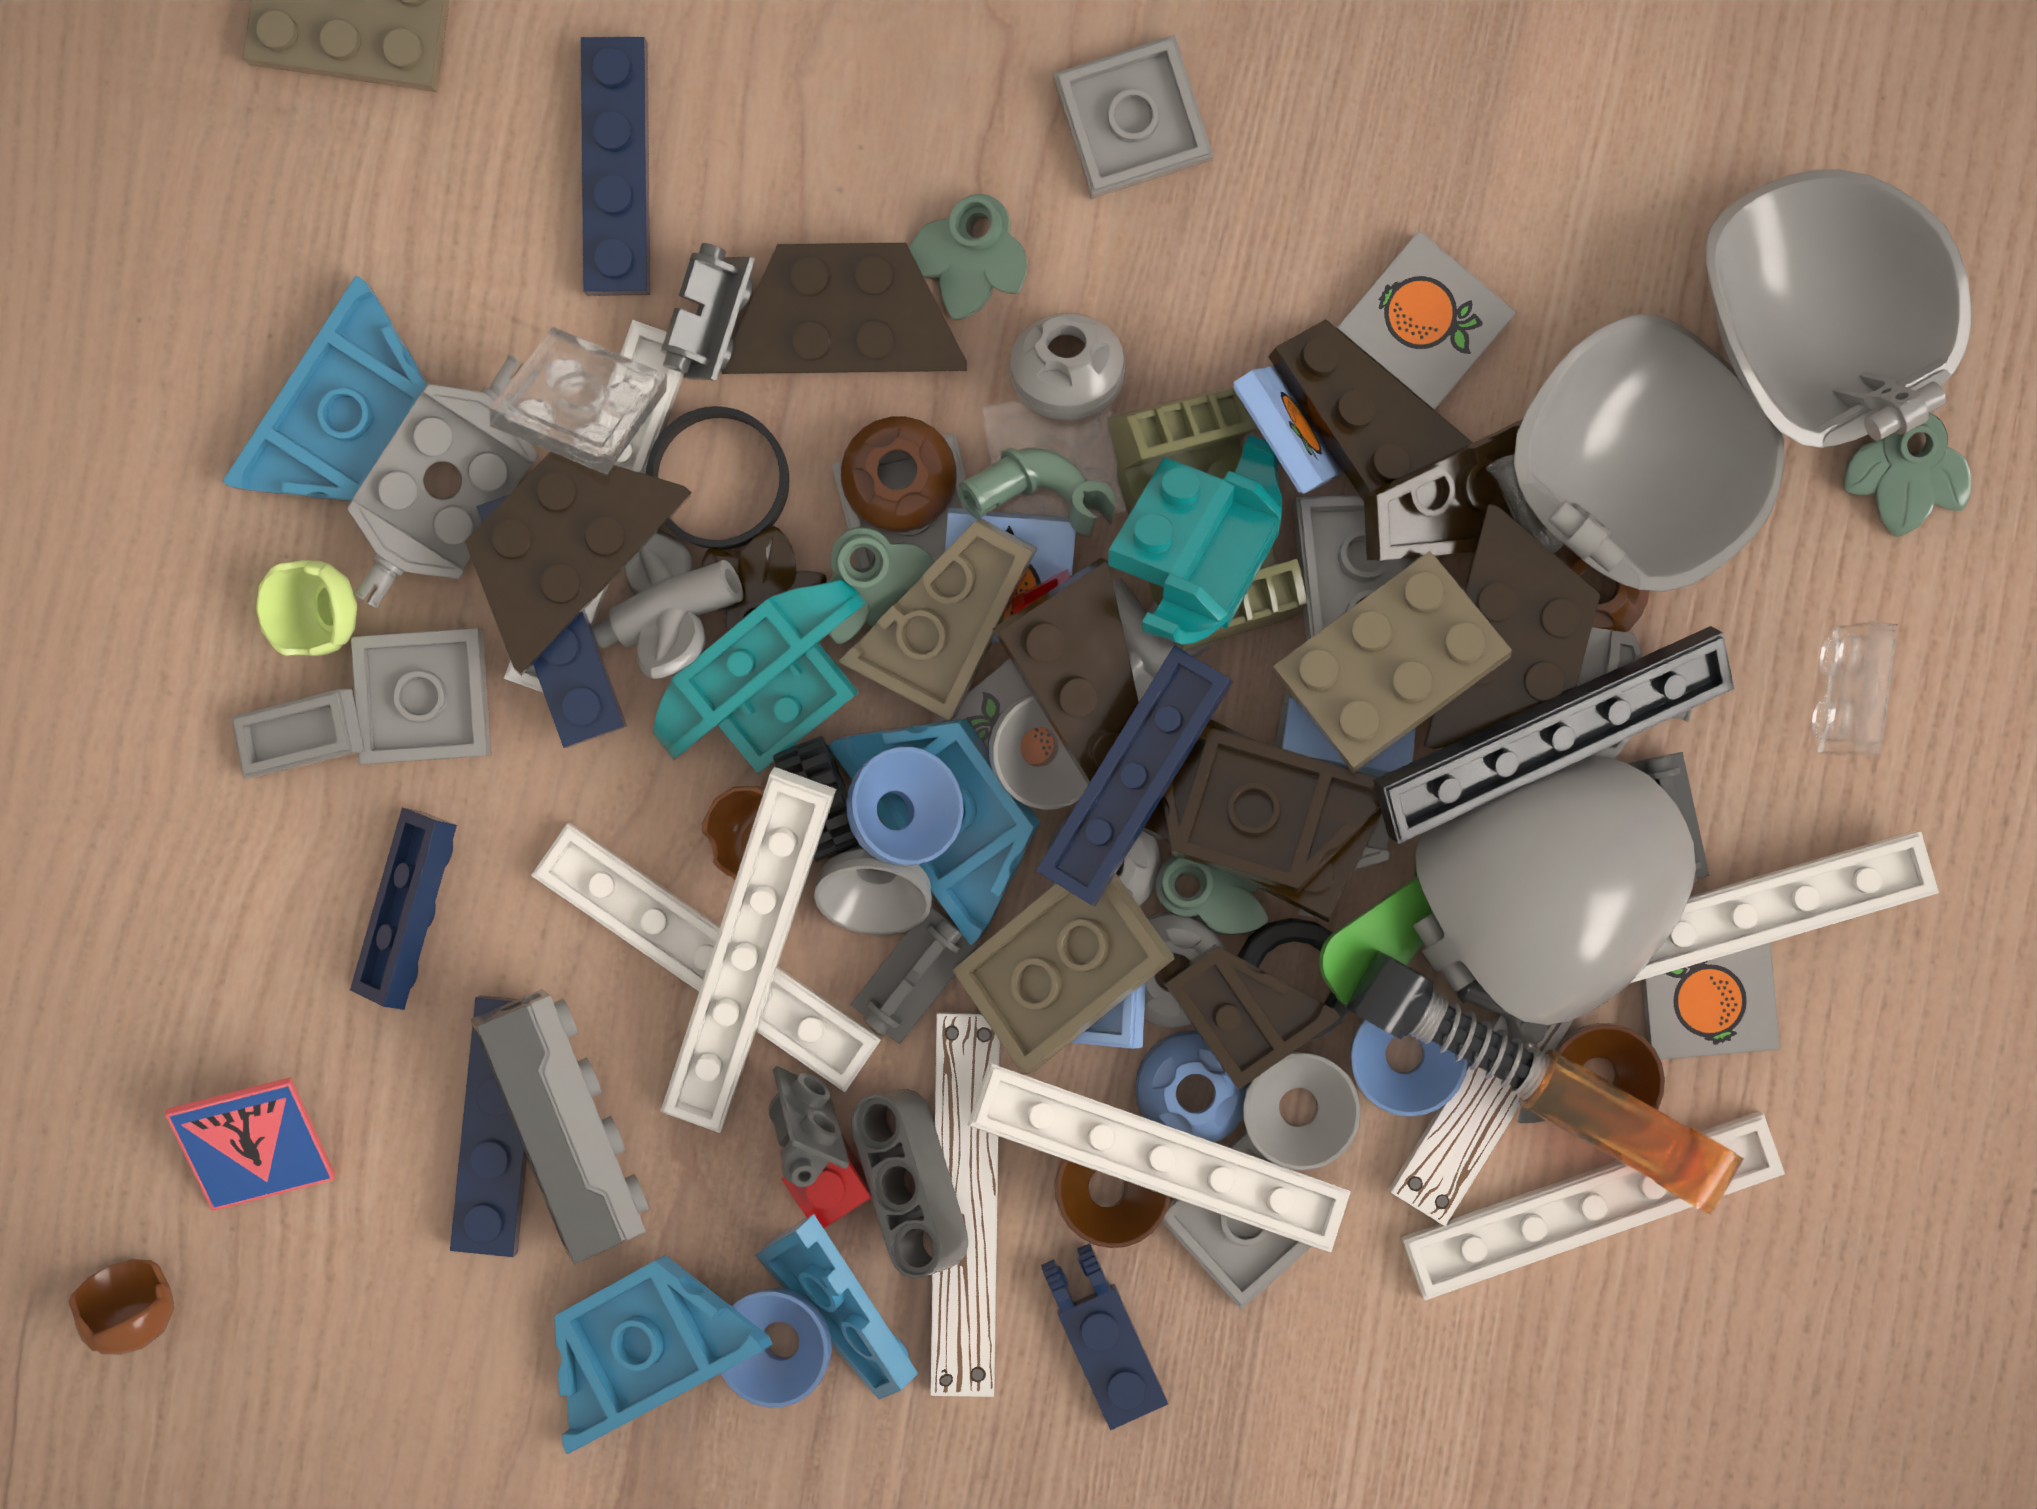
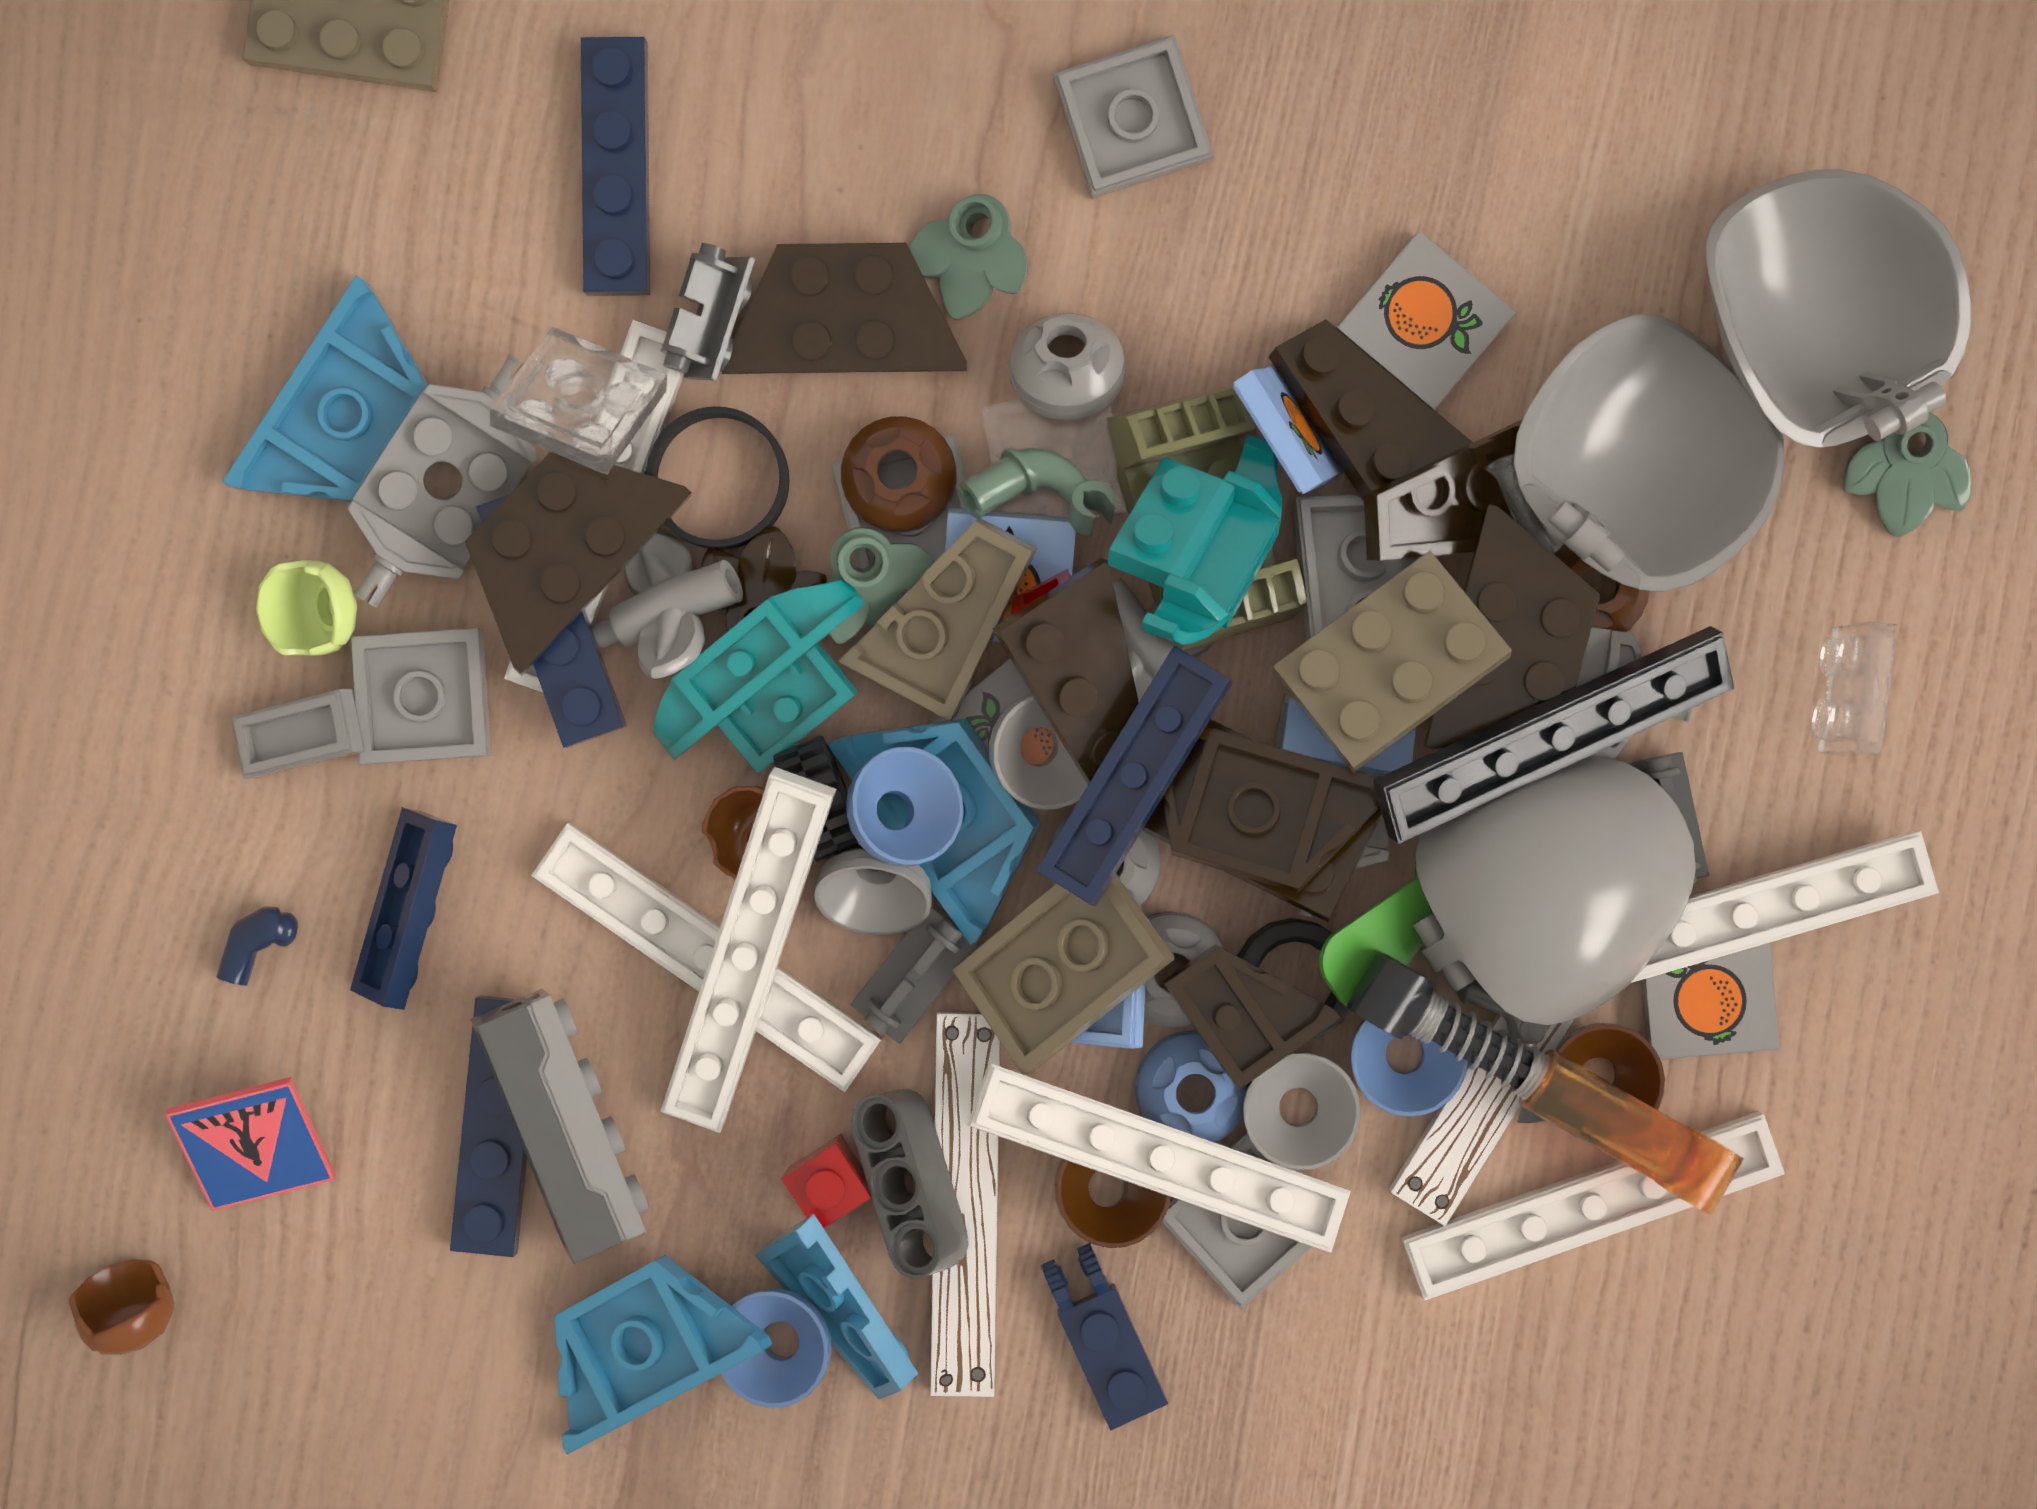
dark grey hinge [769,1066,849,1187] -> none
sand green plate [1155,856,1268,935] -> none
none -> dark blue arm [216,906,298,986]

